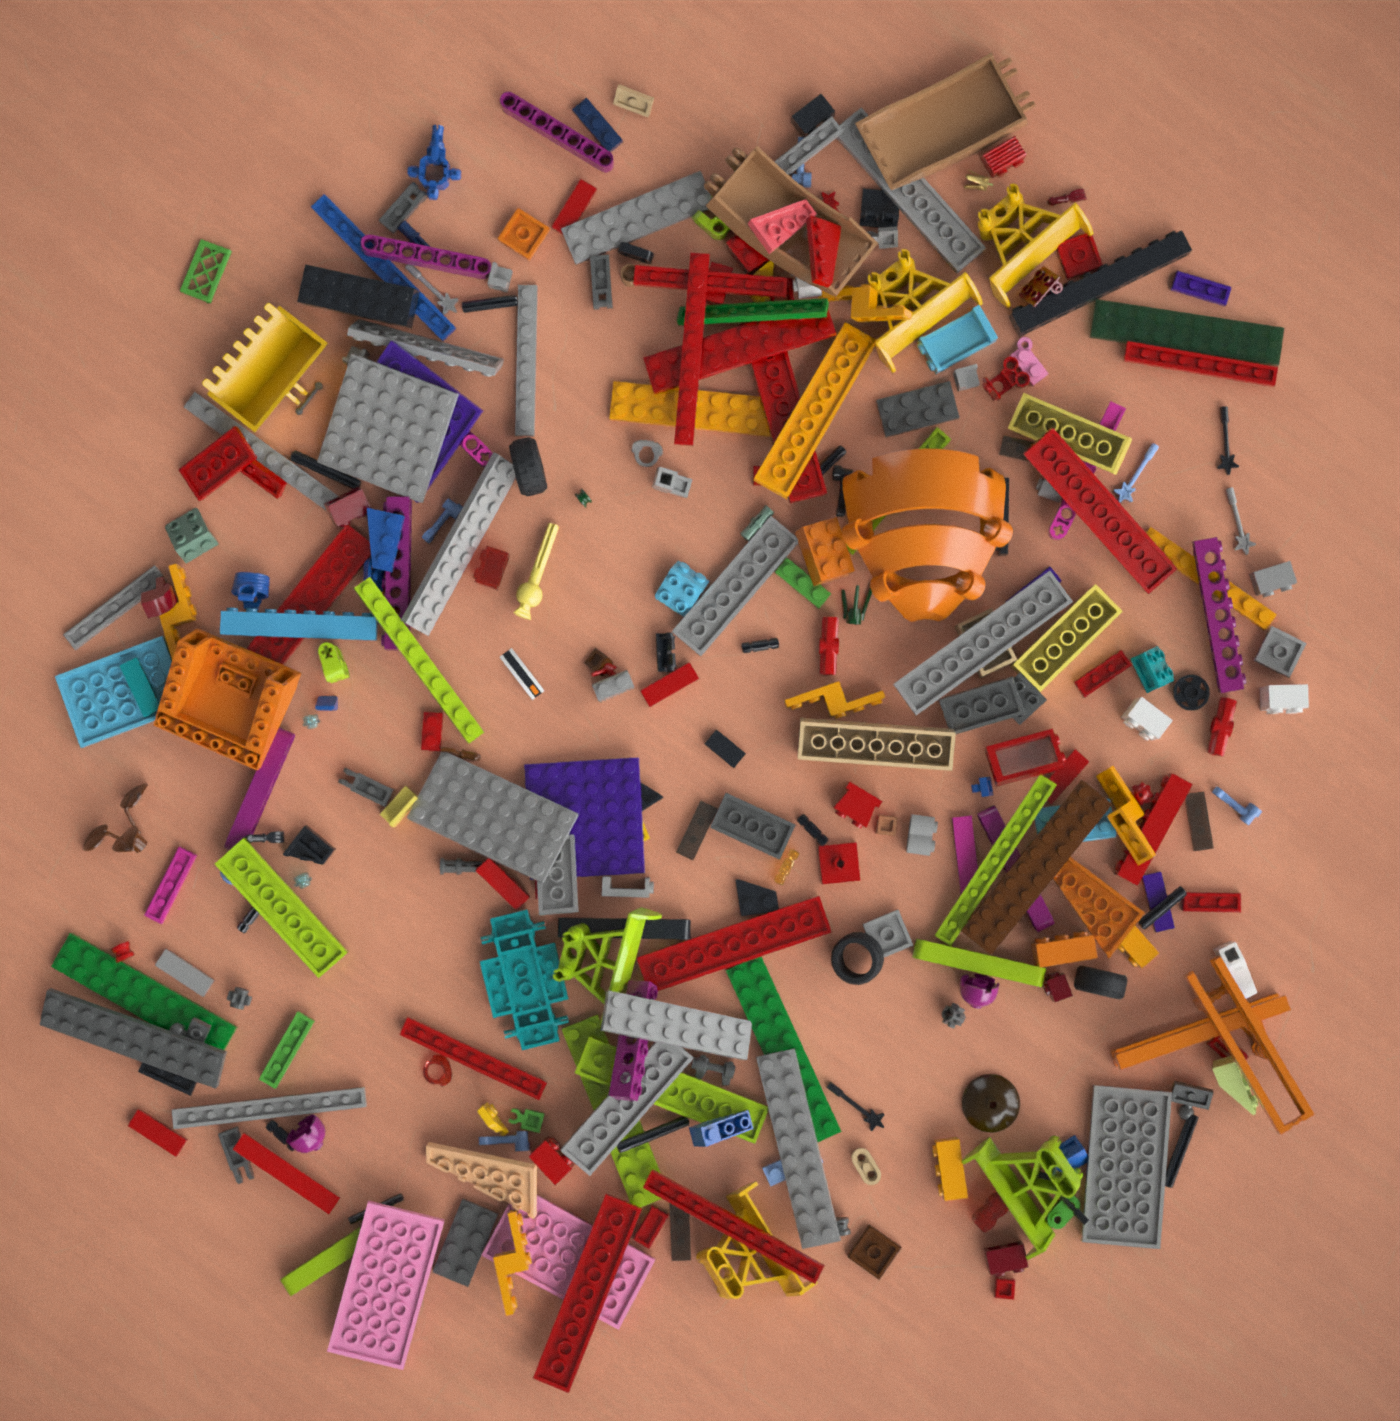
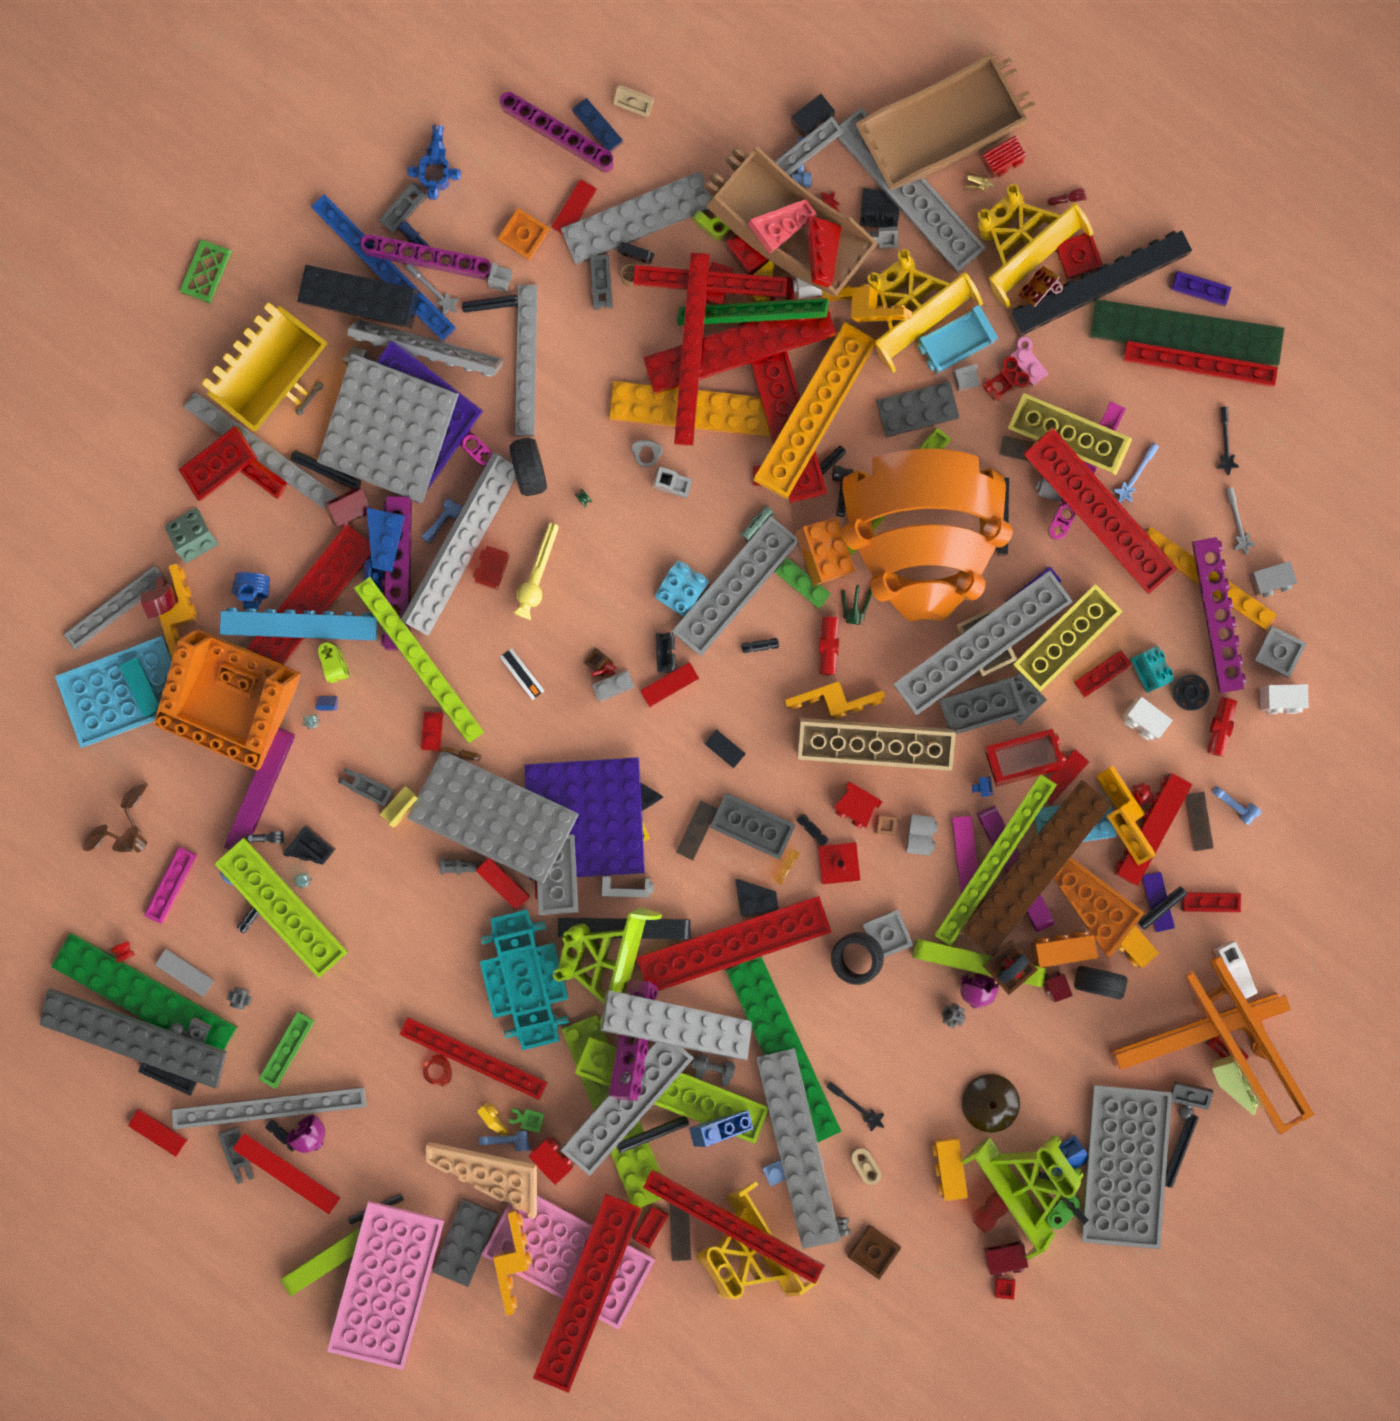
none -> reddish brown plate [982,940,1038,995]

